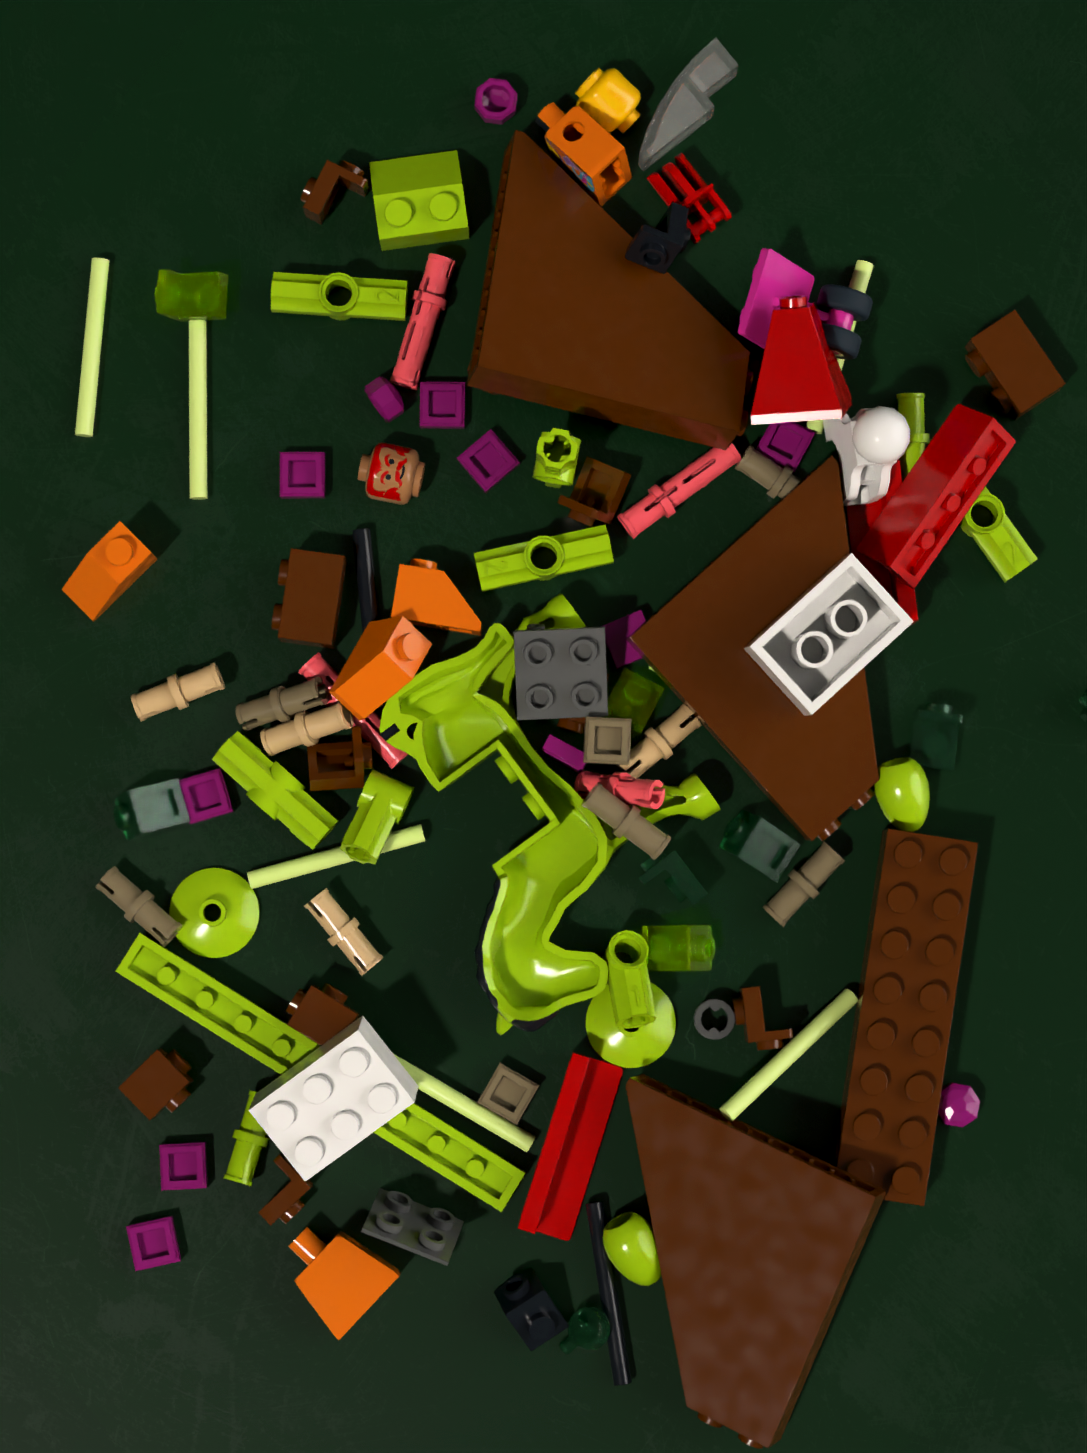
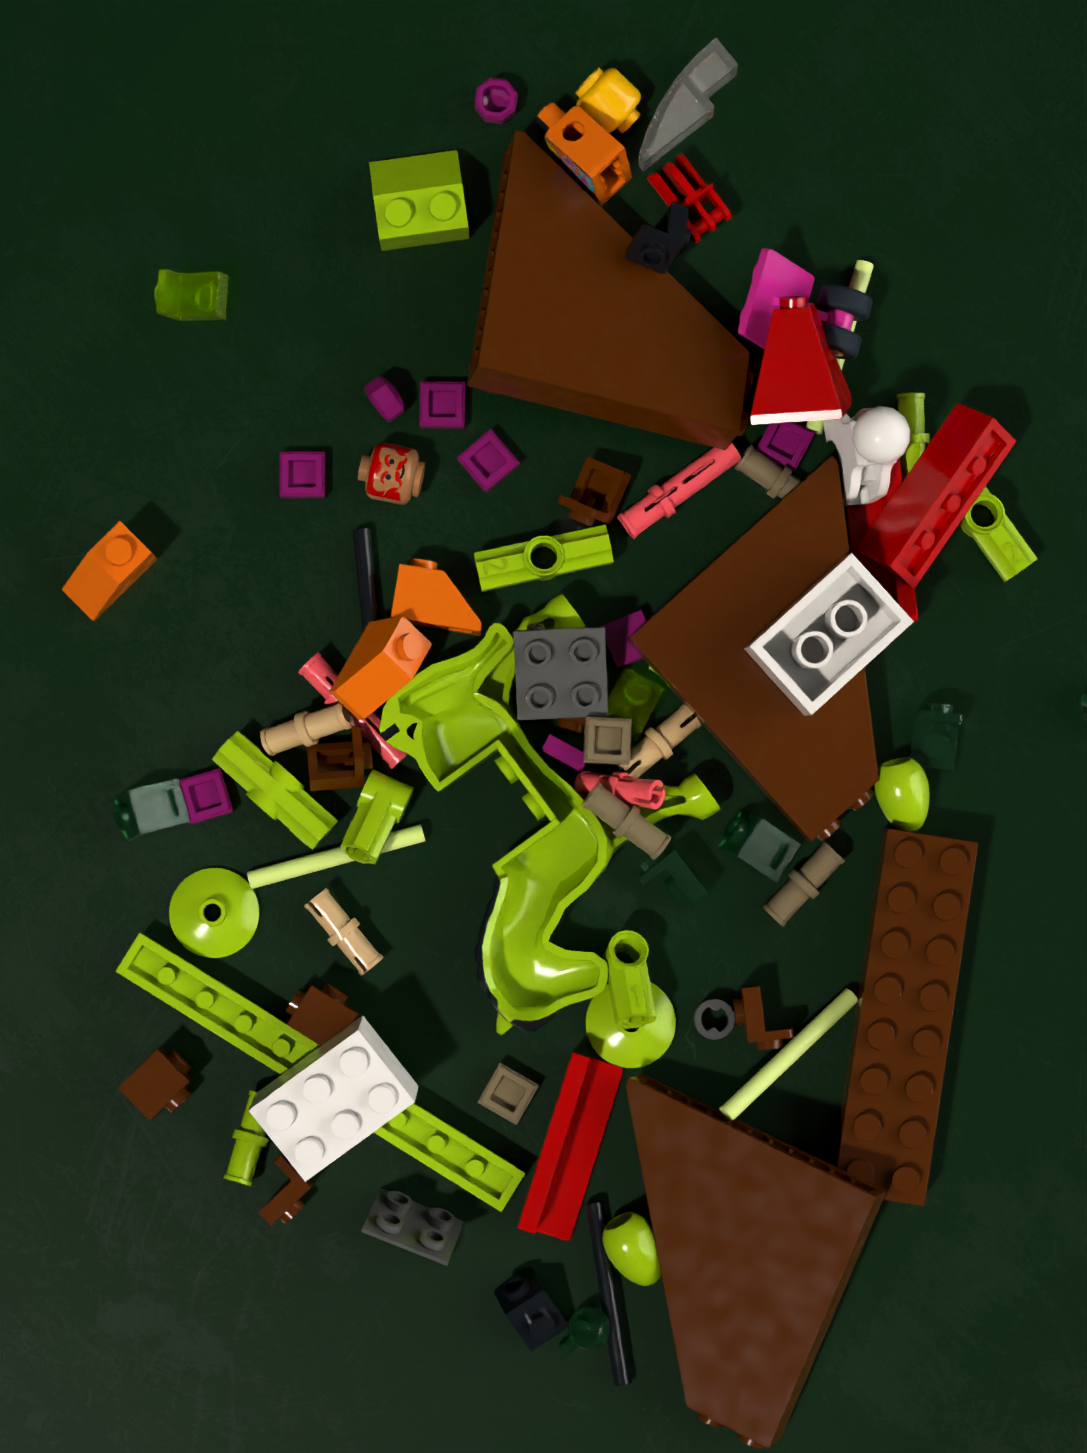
yellowish green bar [75,258,110,437] -> none
dark tan pin [96,866,183,947] -> none
magenta tile [126,1216,182,1271] -> none
tan pin [131,662,225,722] -> none
magenta tile [159,1142,208,1191] -> none
yellowish green bar [189,320,208,500] -> none
dark tan pin [236,677,329,732] -> none
lime piece [271,272,408,321] -> none
reddish brown brick [271,548,347,649] -> none
orange torso [288,1227,401,1340] -> none
reddish brown bracket [300,160,369,225] -> none
coral pin [390,253,456,390] -> none
yellowish green bar [393,1053,536,1152] -> none
lime piece [532,428,581,489] -> none
clear neon green bracket [642,925,715,971] -> none
magenta tile [938,1082,980,1128] -> none
reddish brown brick [965,310,1066,420] -> none

